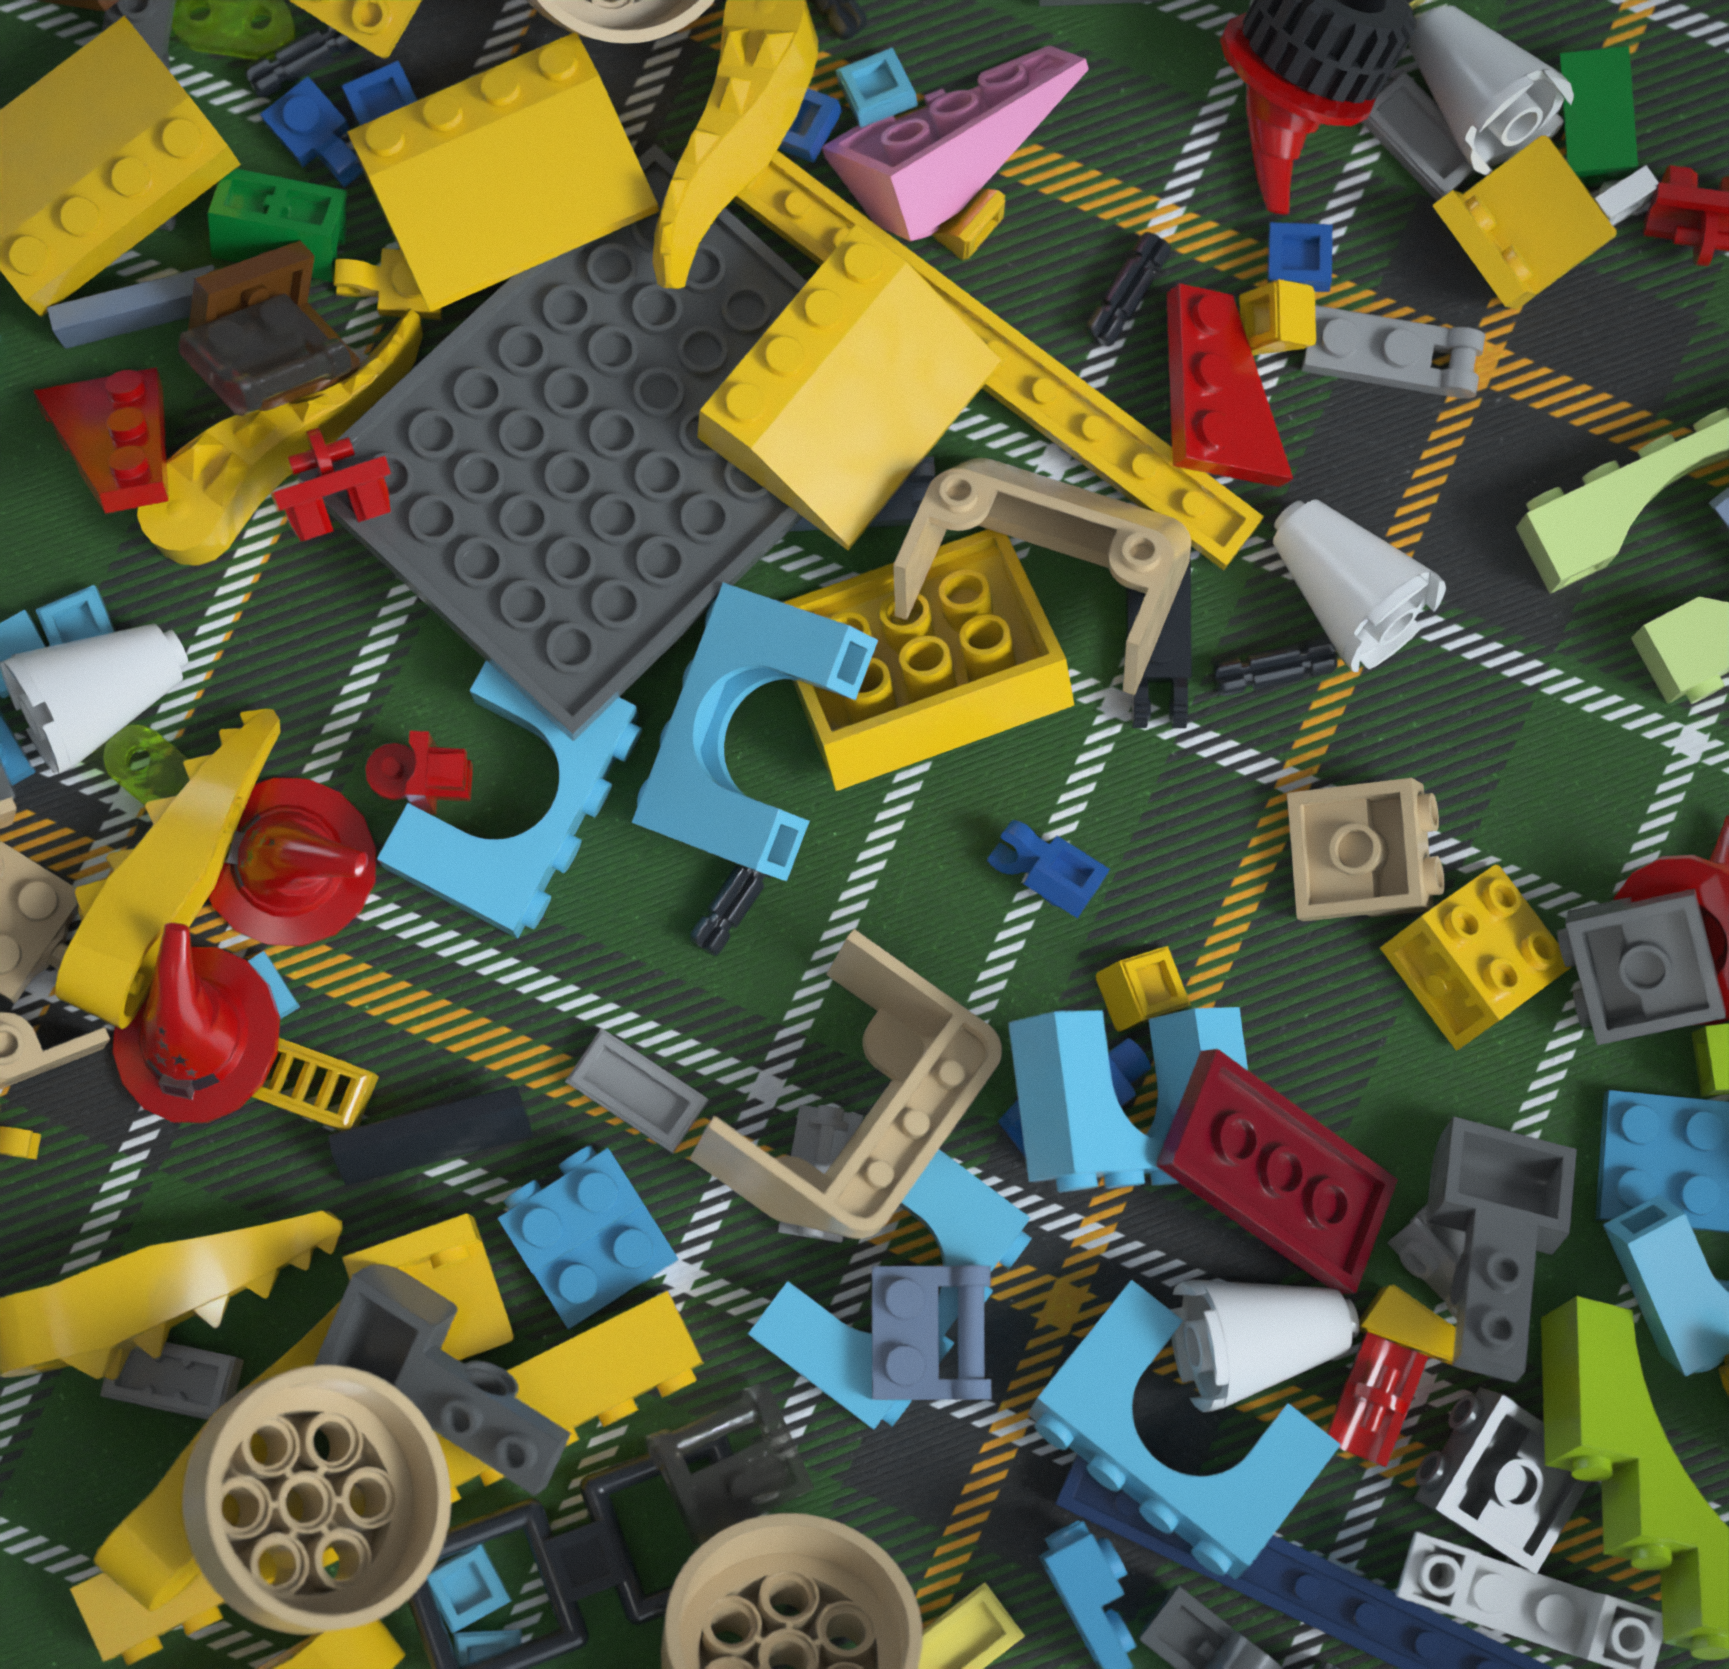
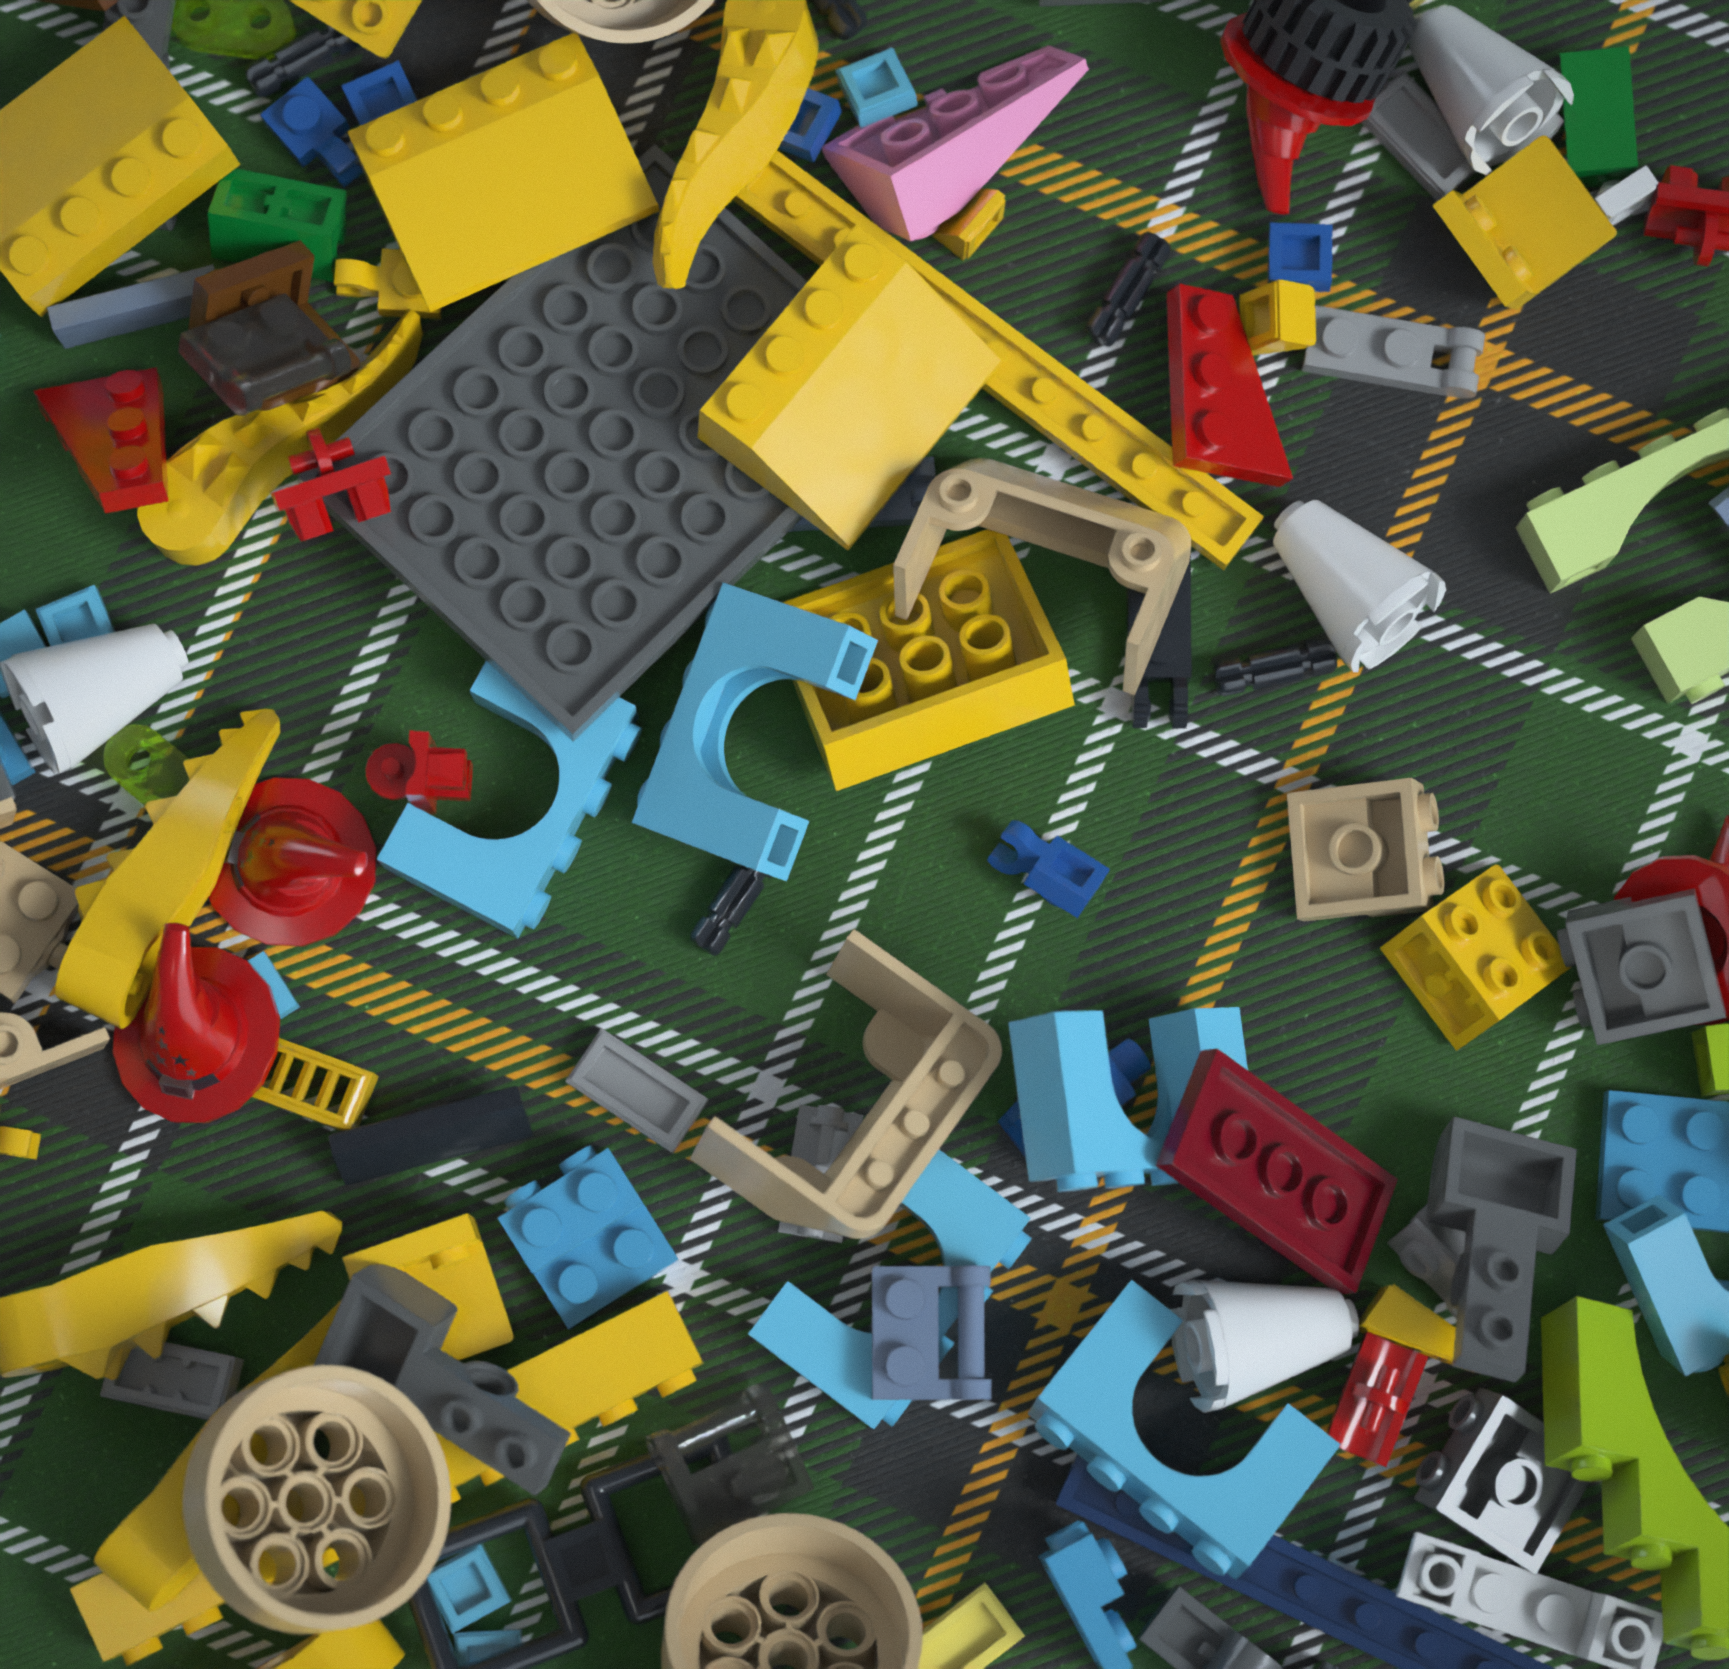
yellow slope [1096,946,1191,1032] -> none

